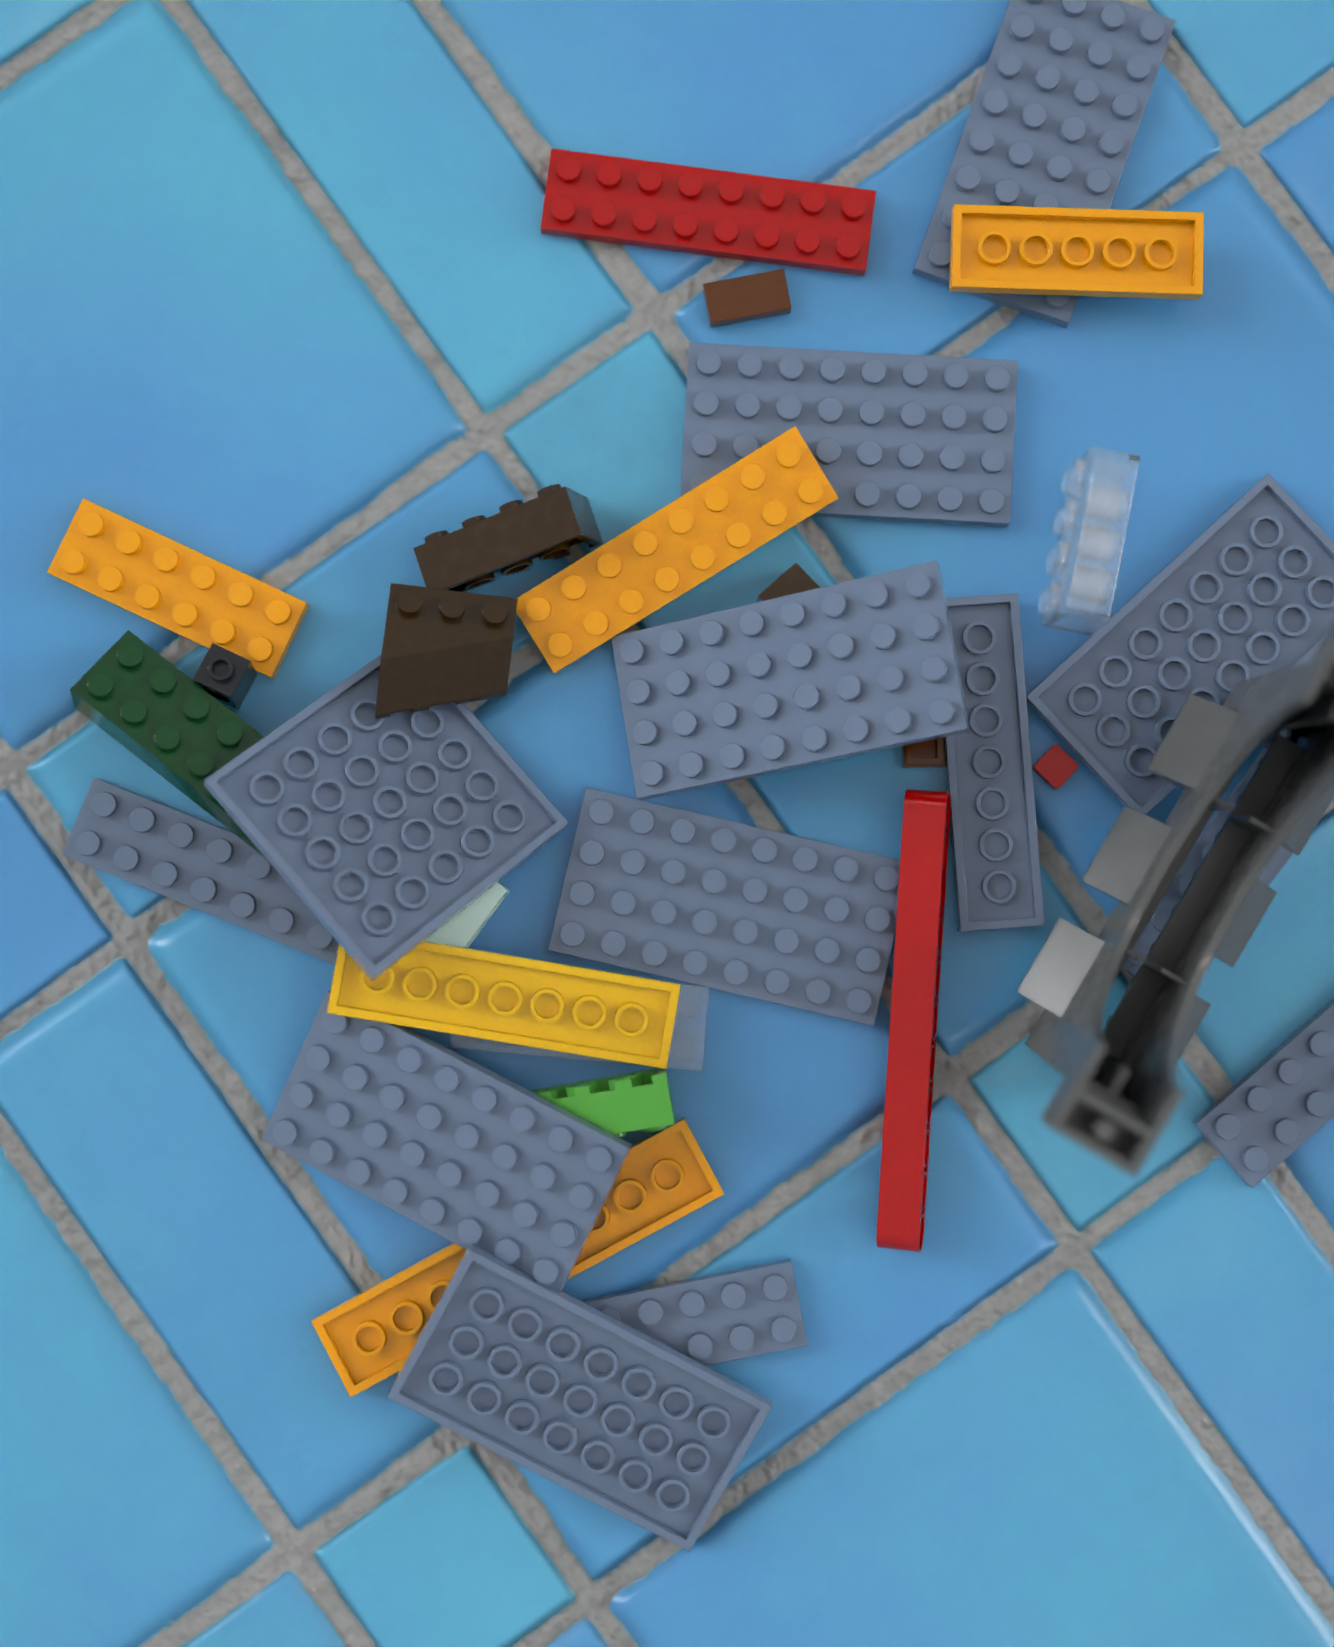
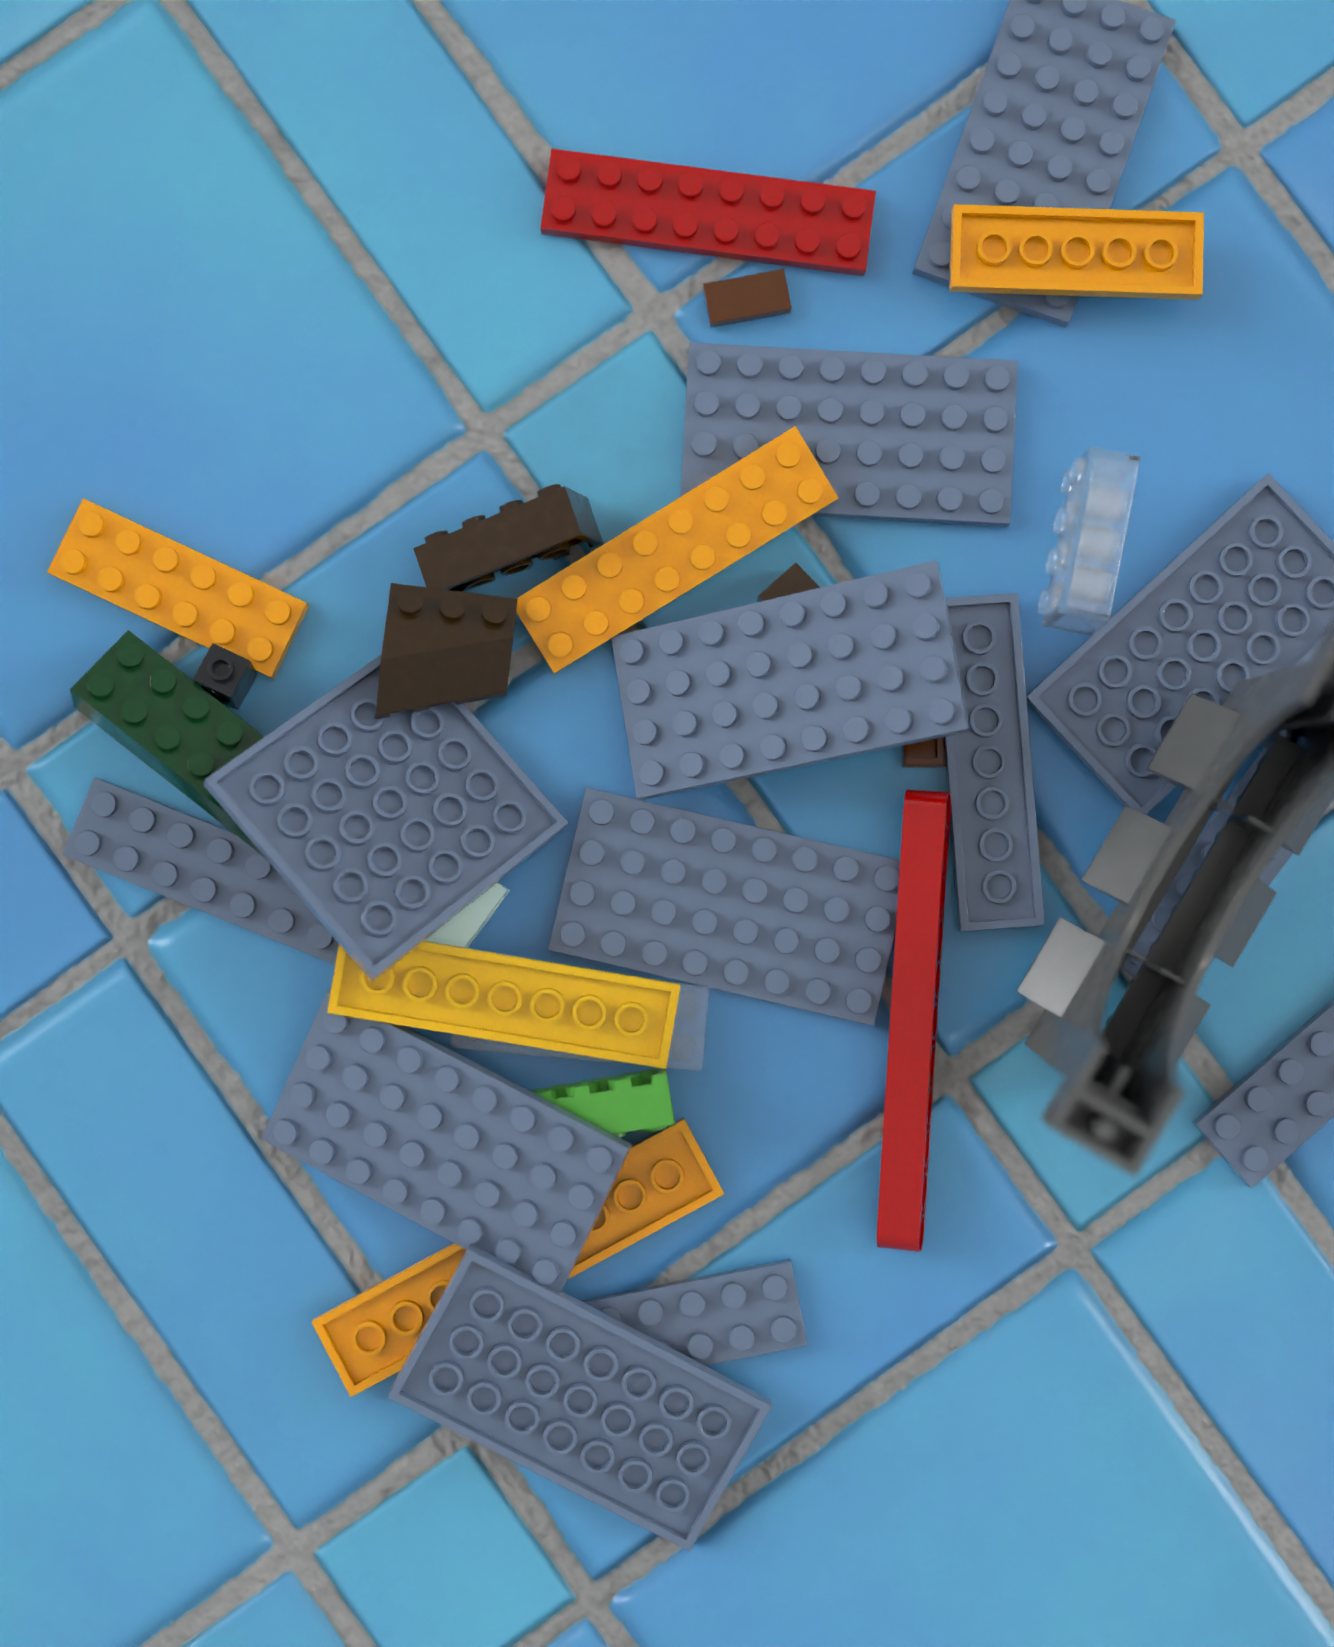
red piece [1032,744,1079,789] -> none

